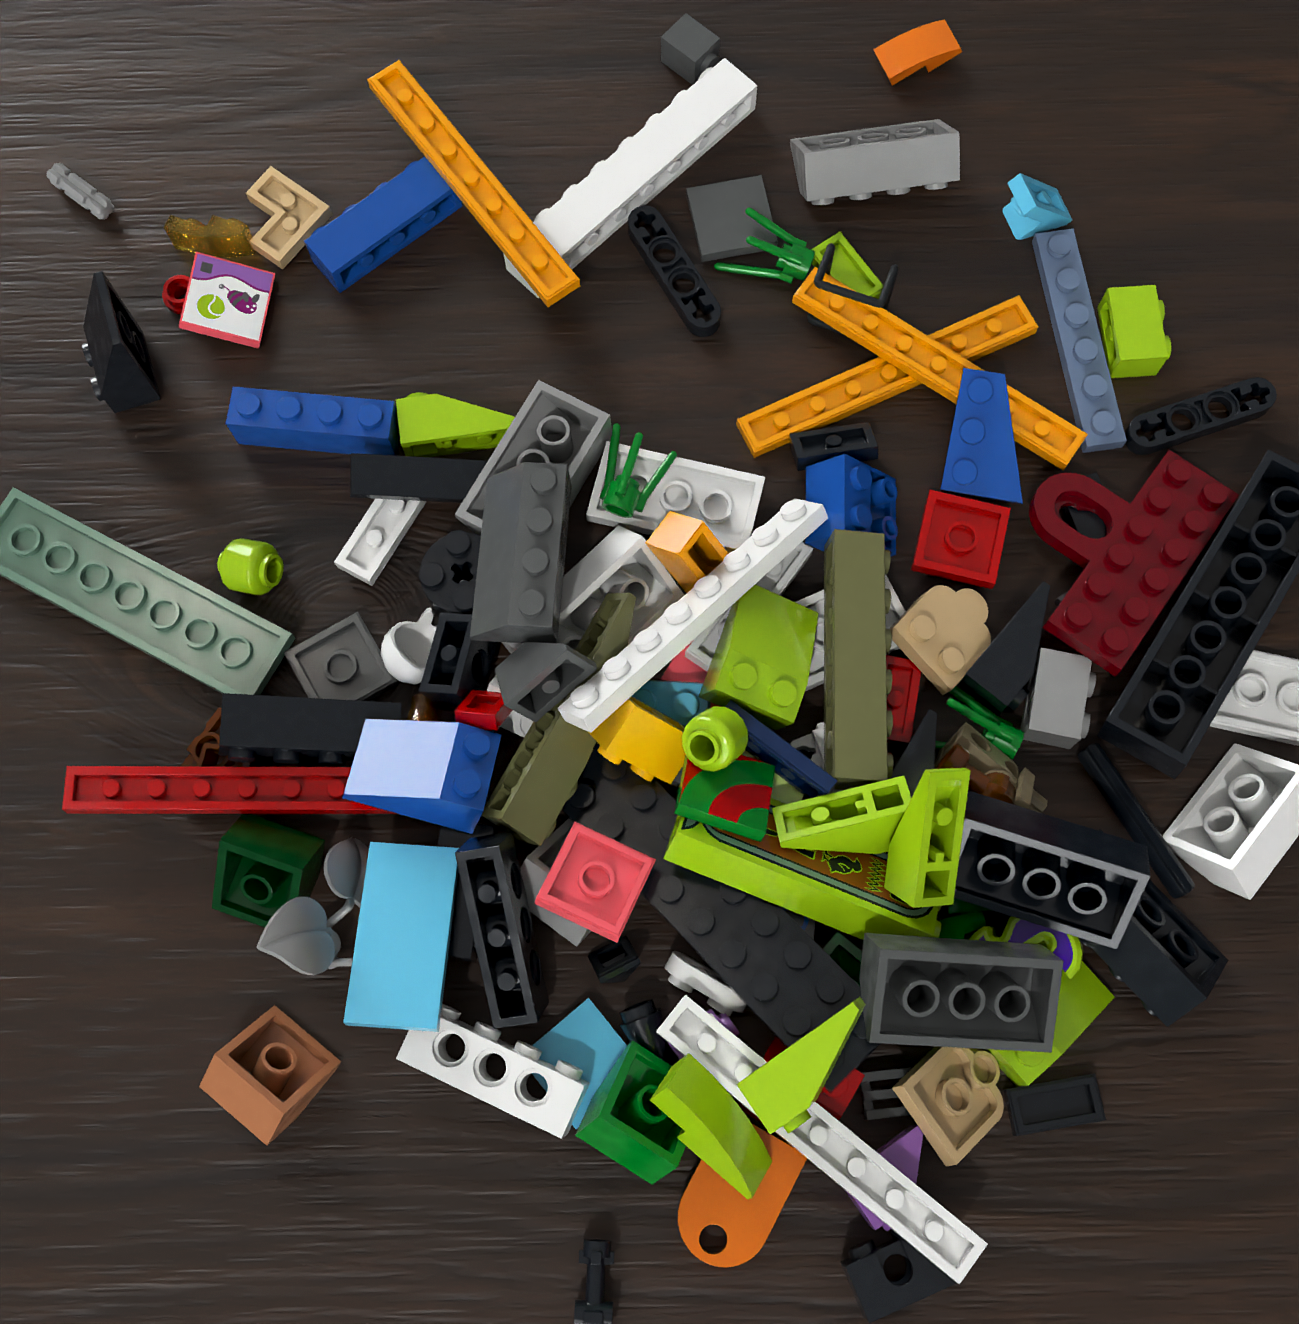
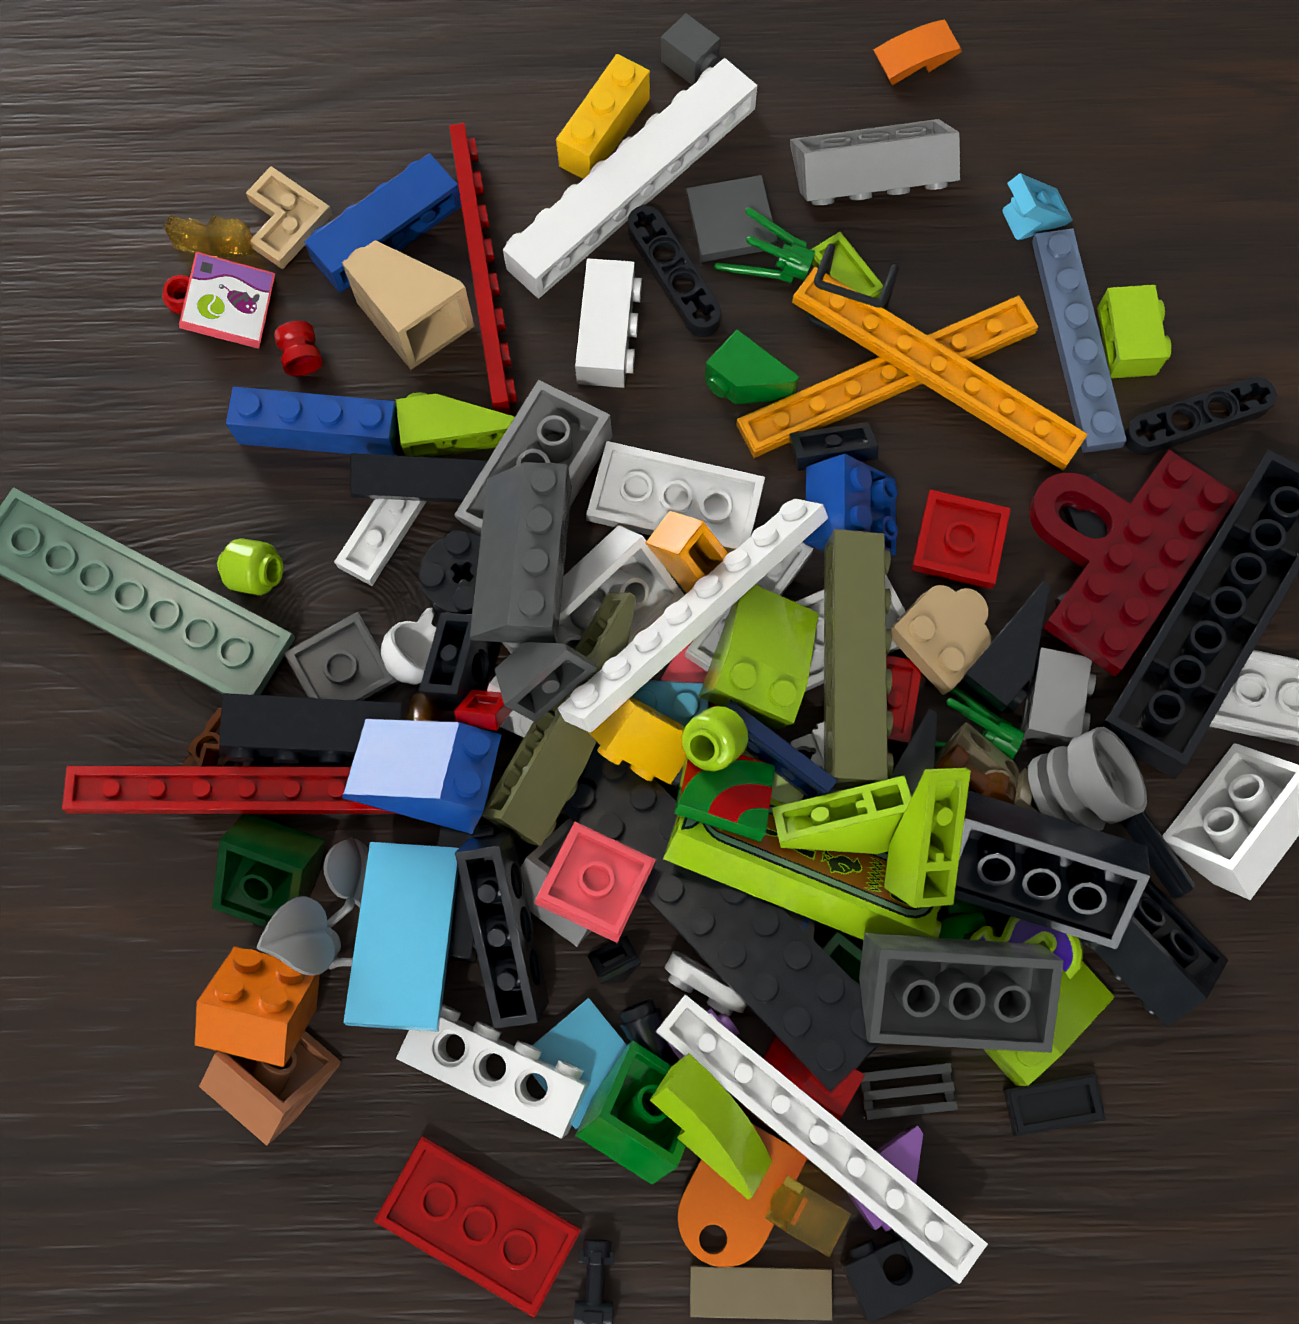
light grey axle [46,163,114,220] -> none
black slope [82,271,161,413] -> none
light orange tile [367,60,580,307] -> none
green plant [599,423,677,518] -> none
lime slope [736,997,866,1135] -> none
tan plate [892,1046,1004,1166] -> none
blue wing [940,368,1023,504] -> none
none -> orange brick [195,946,320,1067]
none -> red wheel [274,321,323,376]
none -> tan slope [342,240,475,370]
none -> red tile [374,1136,582,1318]
none -> red plate [449,123,517,416]
none -> yellow brick [556,54,650,179]
none -> white brick [575,258,642,388]
none -> dark tan tile [690,1265,832,1321]
none -> green slope [705,330,799,404]
none -> clear yellow brick [765,1176,851,1257]
none -> light grey wheel [1028,727,1147,831]

